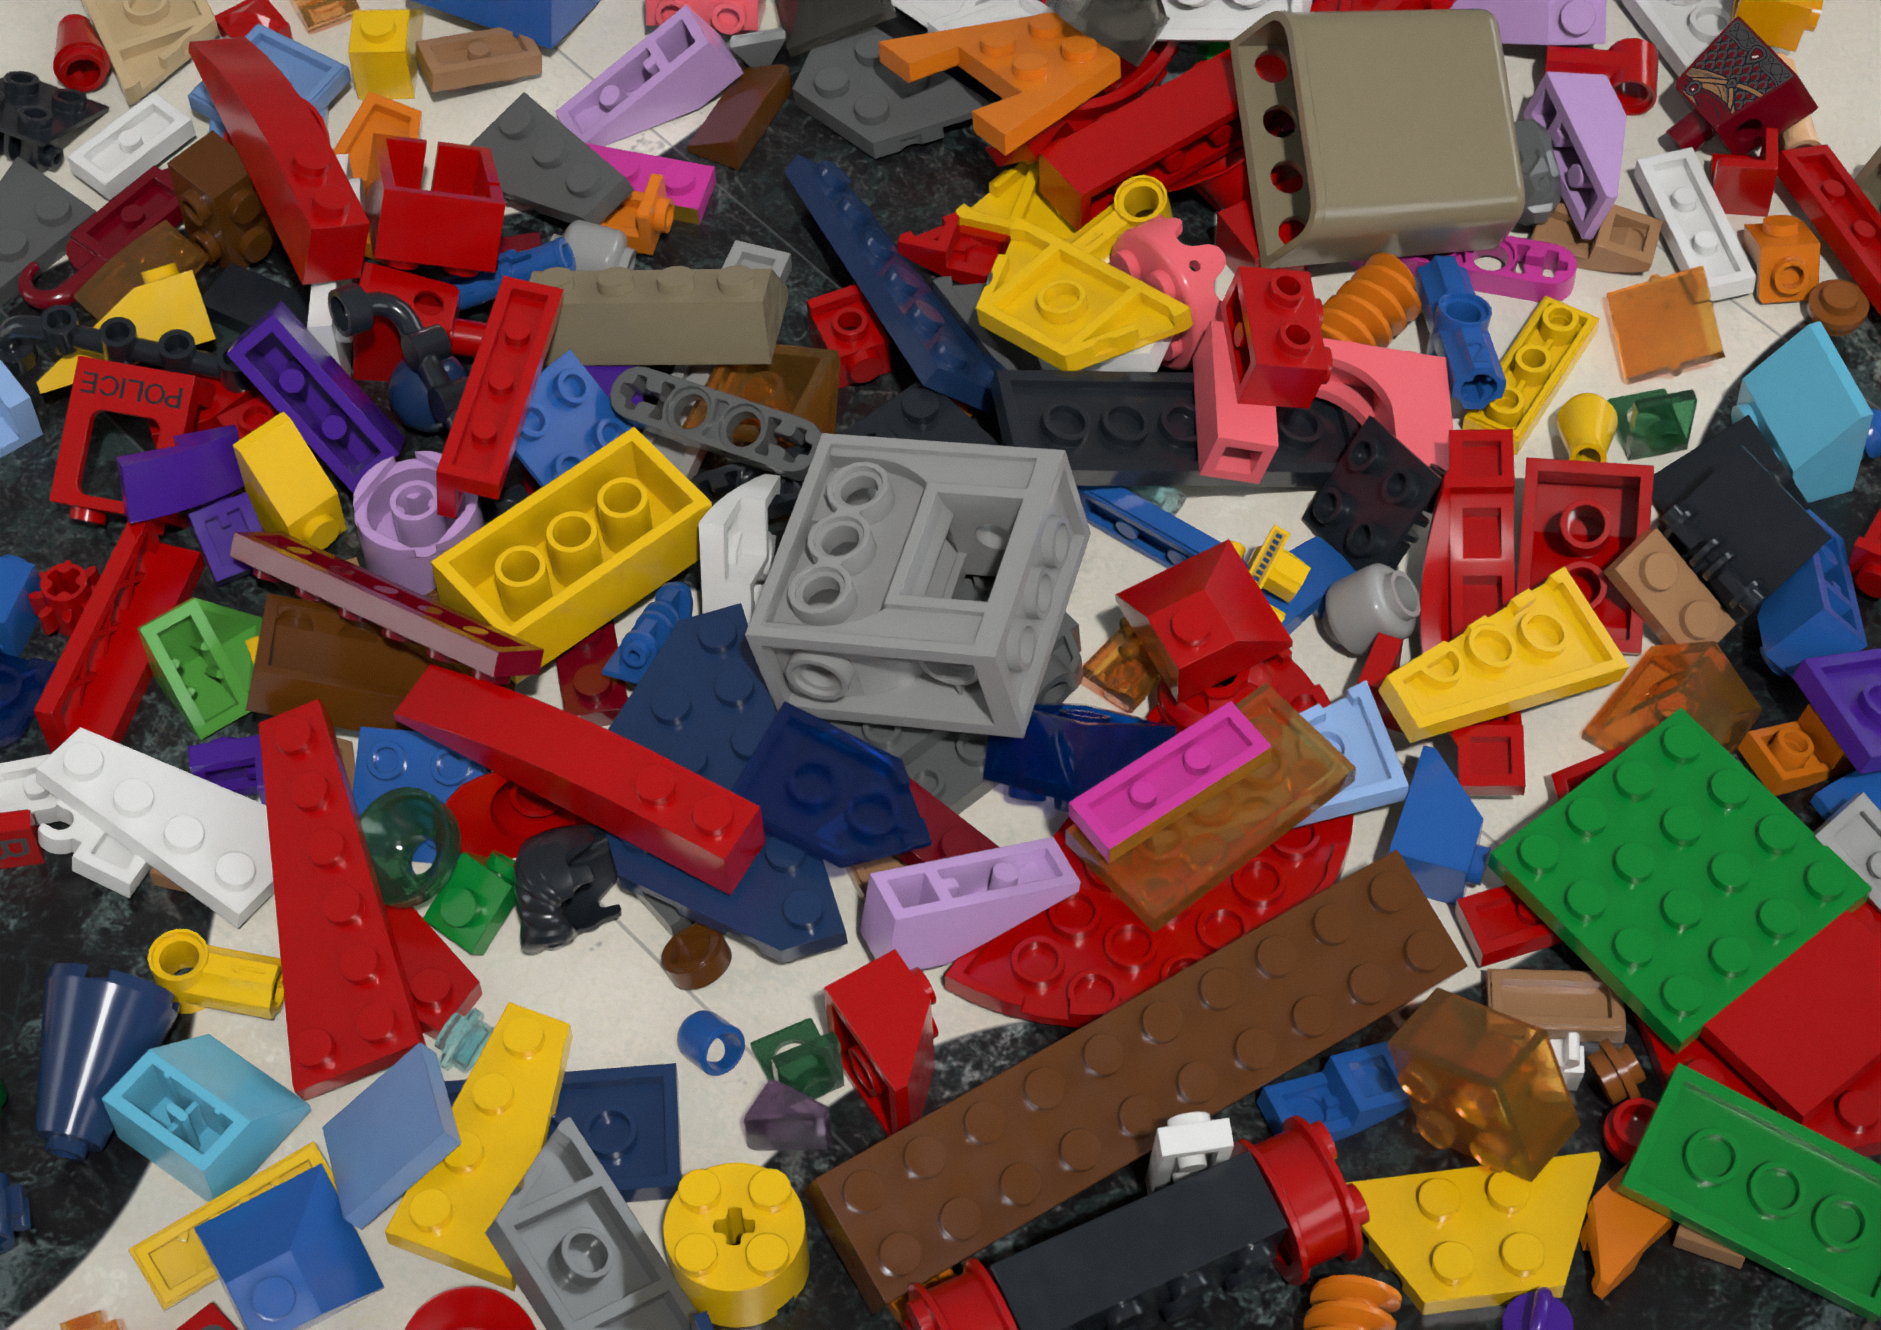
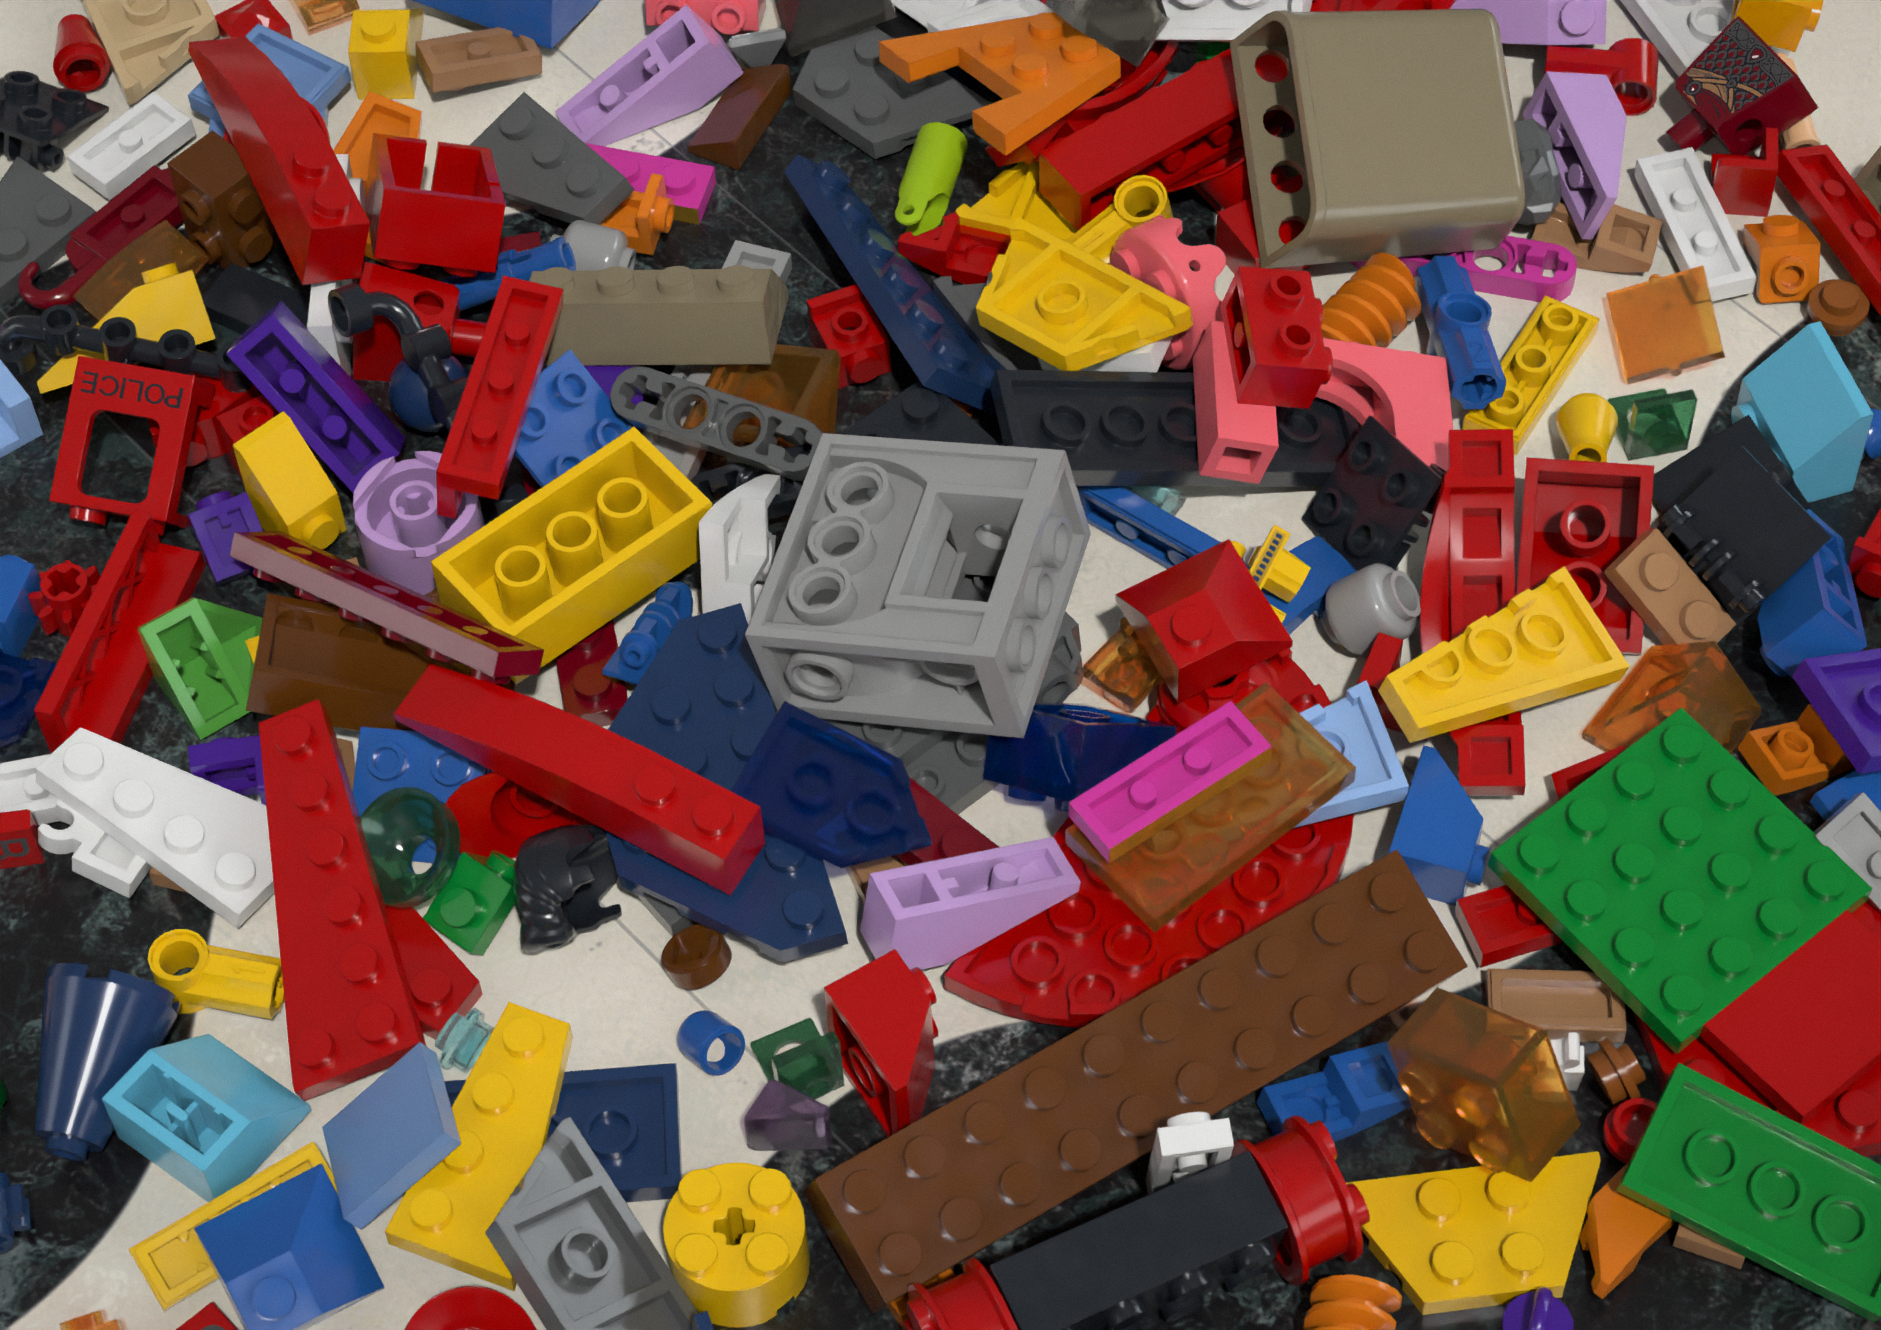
dark purple slope [117,425,244,524] -> none
none -> lime piece [895,122,968,236]

